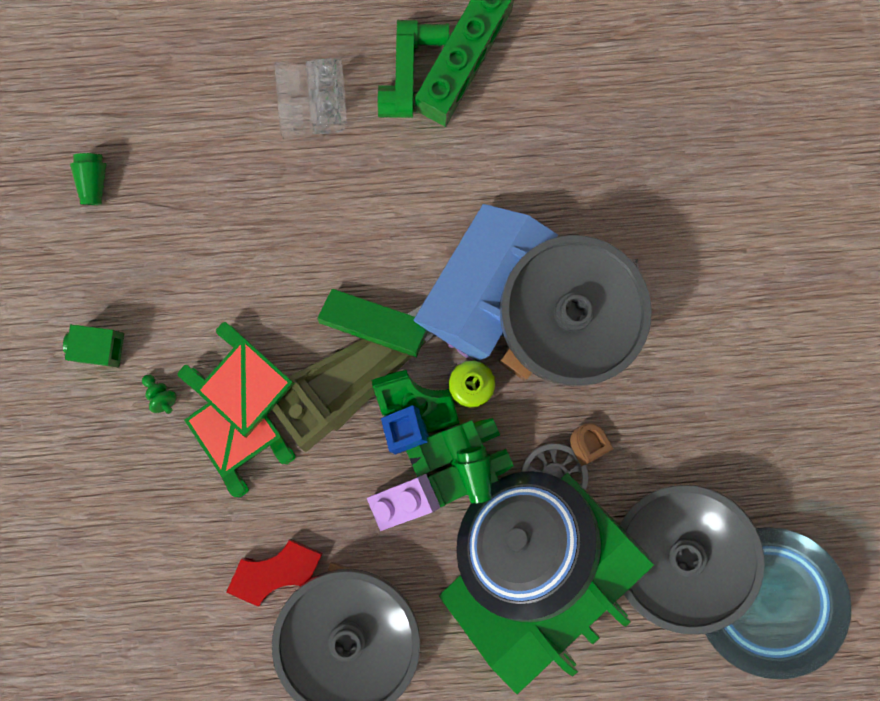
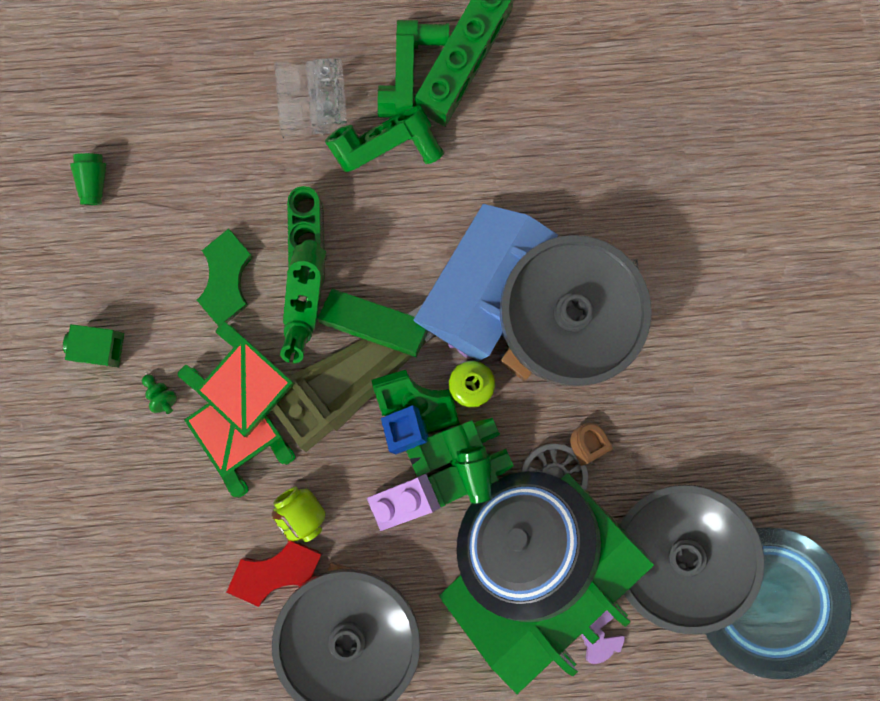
none -> green tile [197,228,253,327]
none -> lime head [272,486,326,542]
none -> green beam [280,240,327,363]
none -> green beam [287,186,325,287]
none -> green beam [325,105,444,172]
none -> lavender piece [581,610,625,664]

